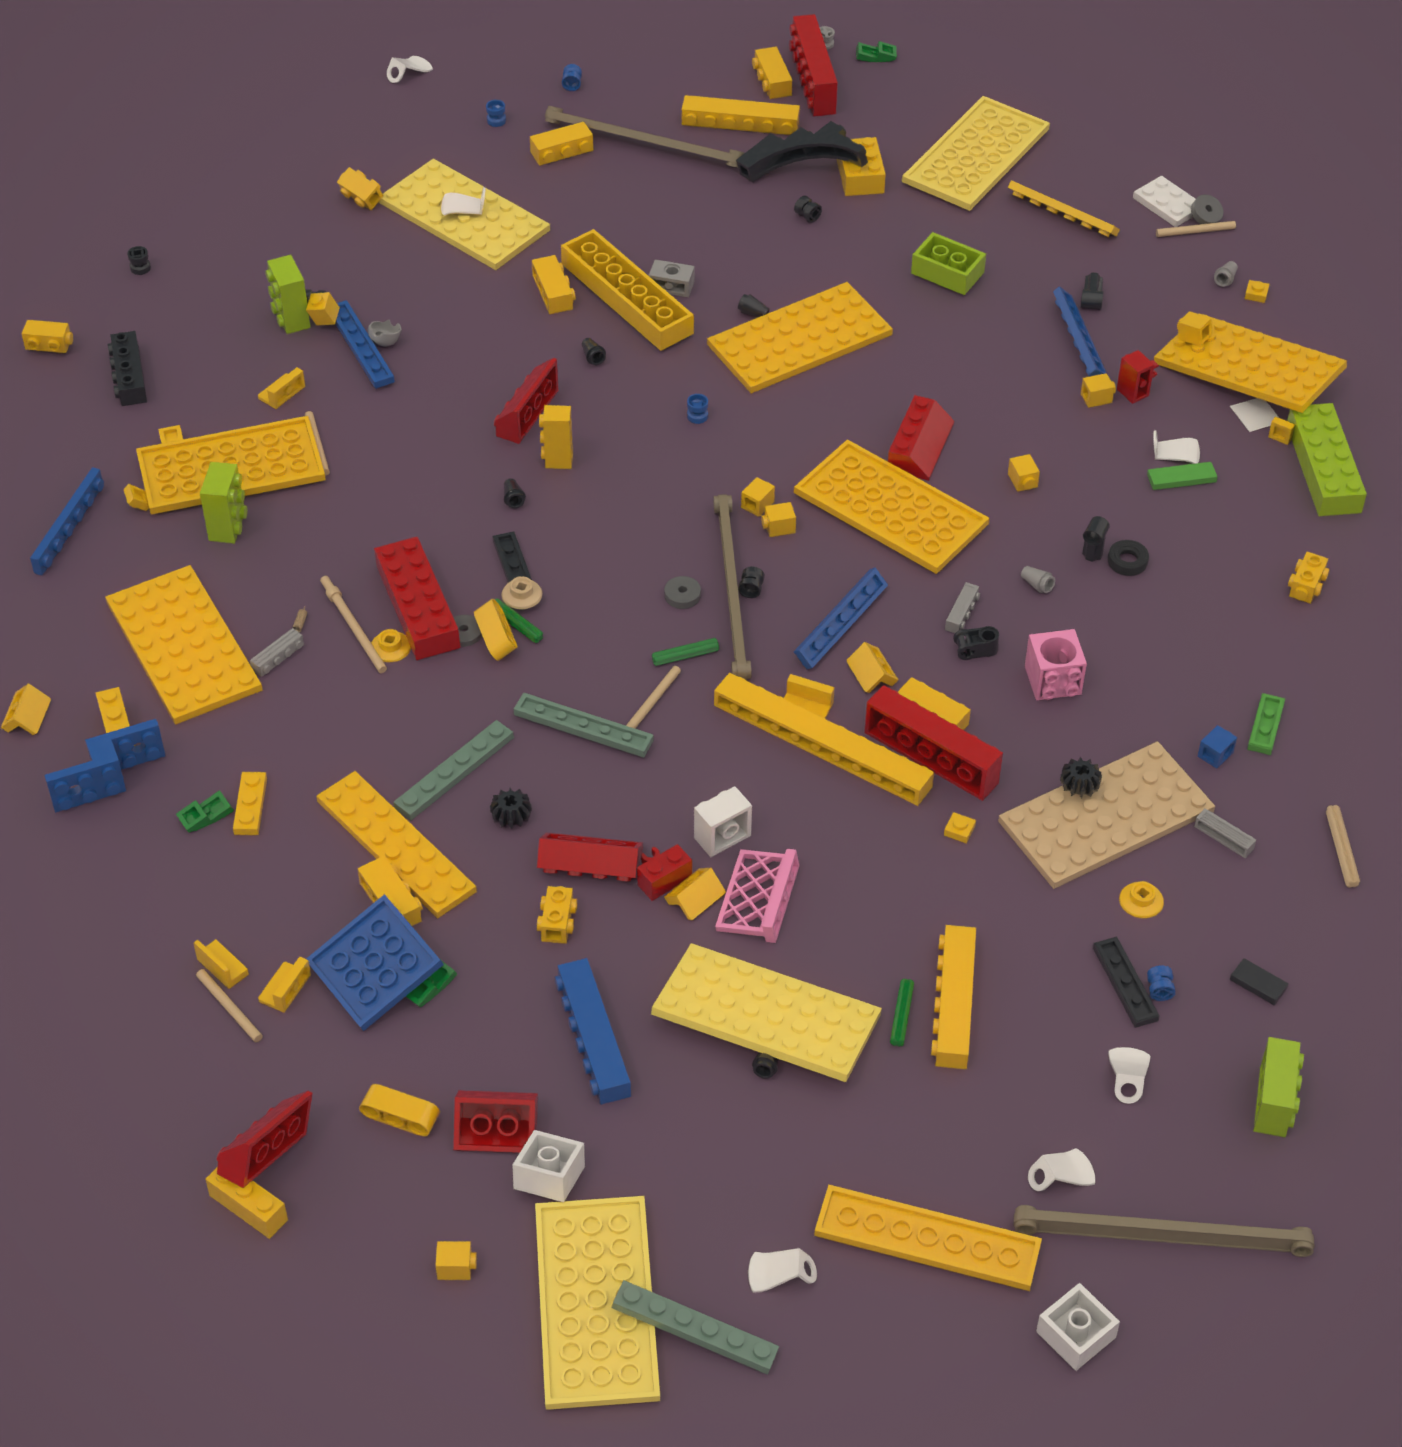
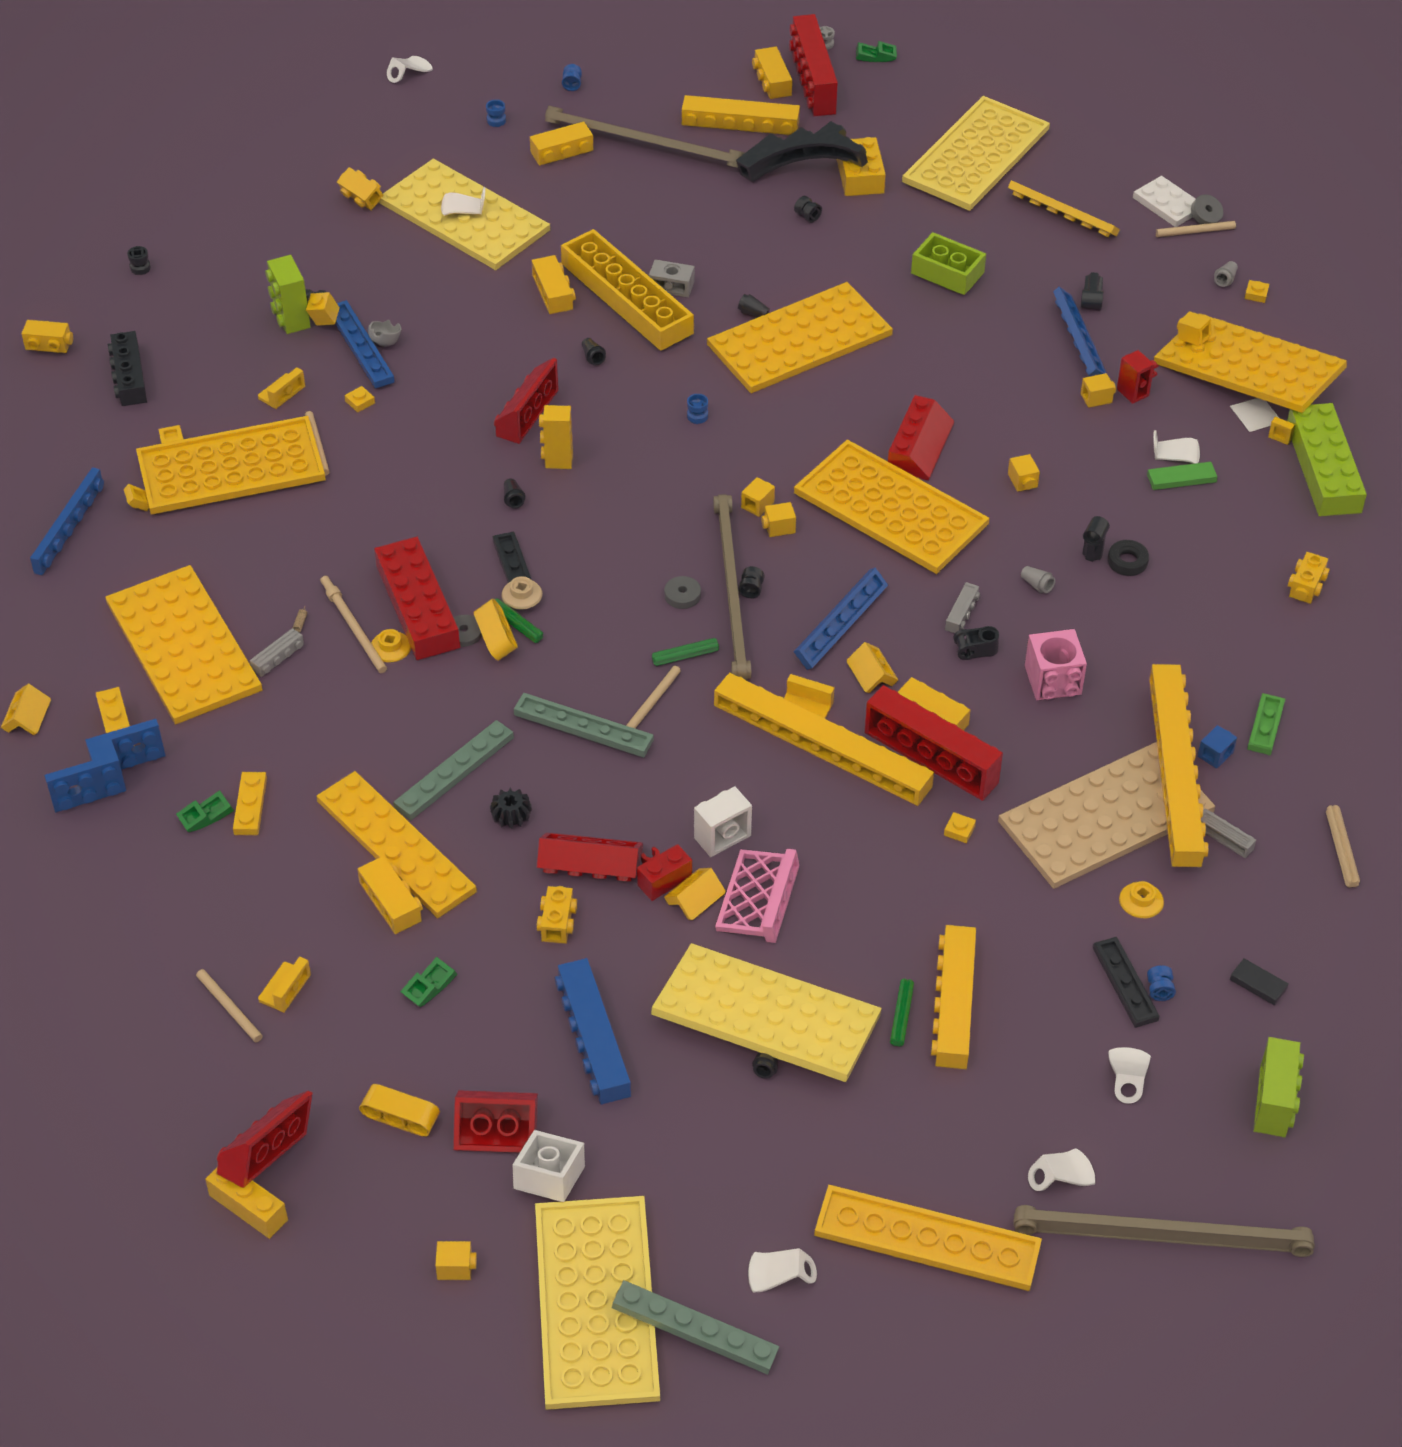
yellow panel [193,939,249,989] -> none
lime brick [200,462,248,543] -> none
blue plate [306,894,444,1031] -> none
white brick [1036,1283,1120,1371] -> none
black gear [1060,757,1102,799] -> none
none -> yellow plate [344,386,375,412]
none -> yellow brick [1149,664,1208,867]

